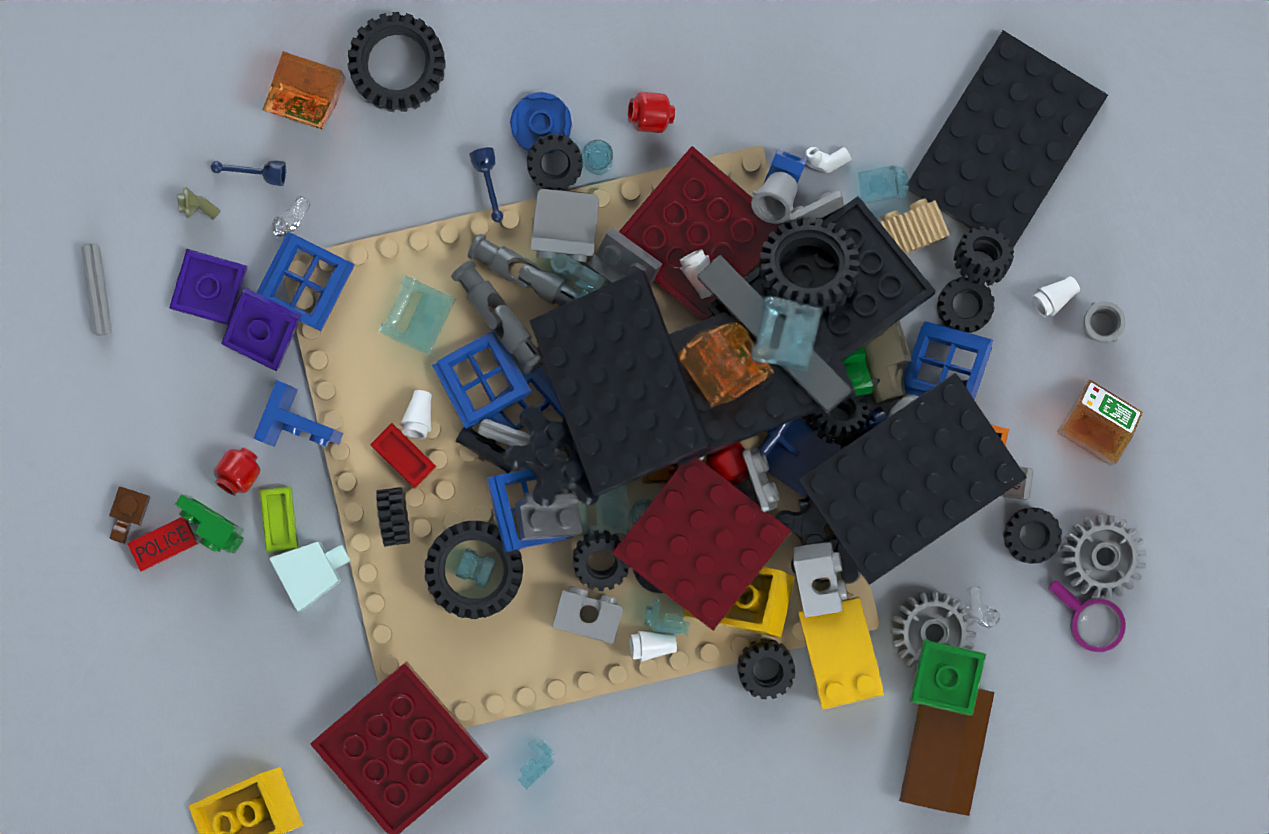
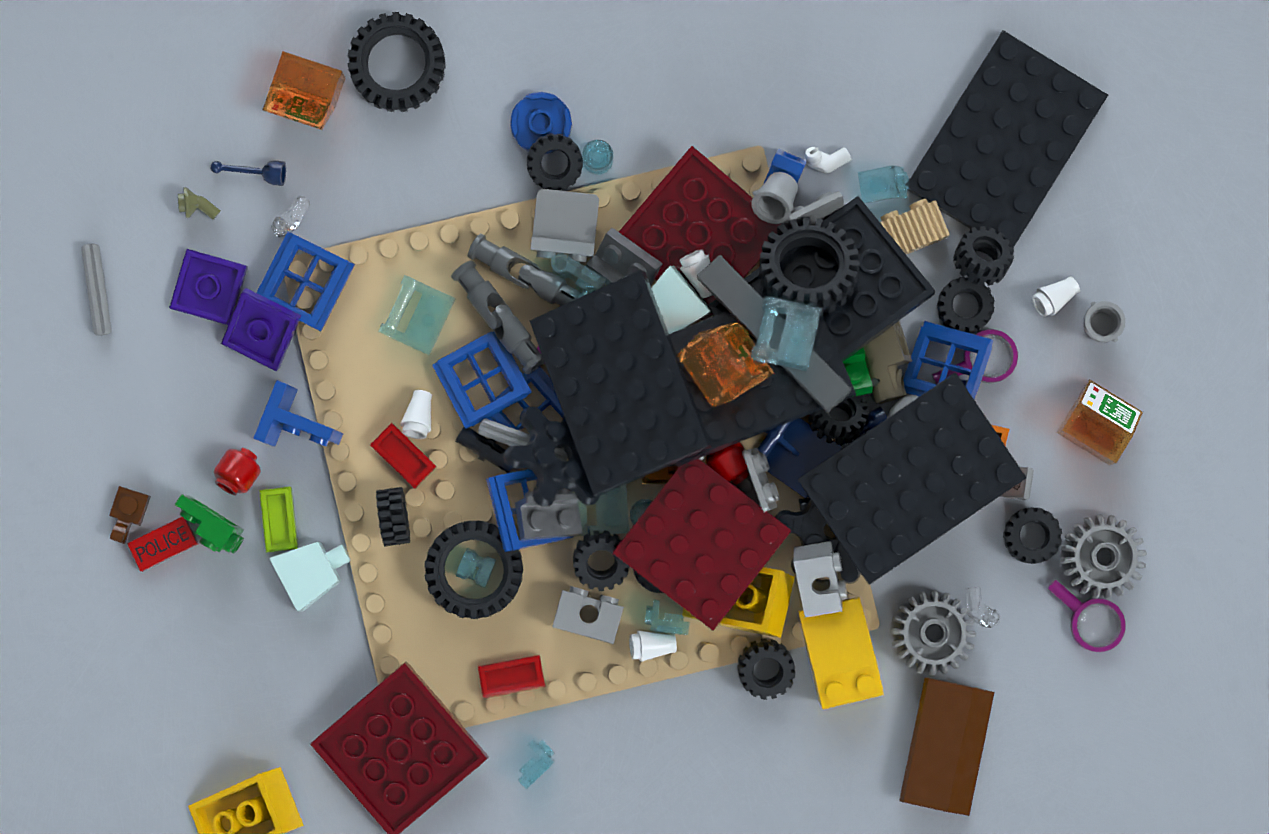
dark blue hinge [469,147,504,222] -> none
red head [628,92,675,133] -> none
green tile [909,639,986,716] -> none
none -> red tile [478,655,546,699]
none -> light aqua torso [652,266,711,334]
none -> piece [932,329,1018,384]

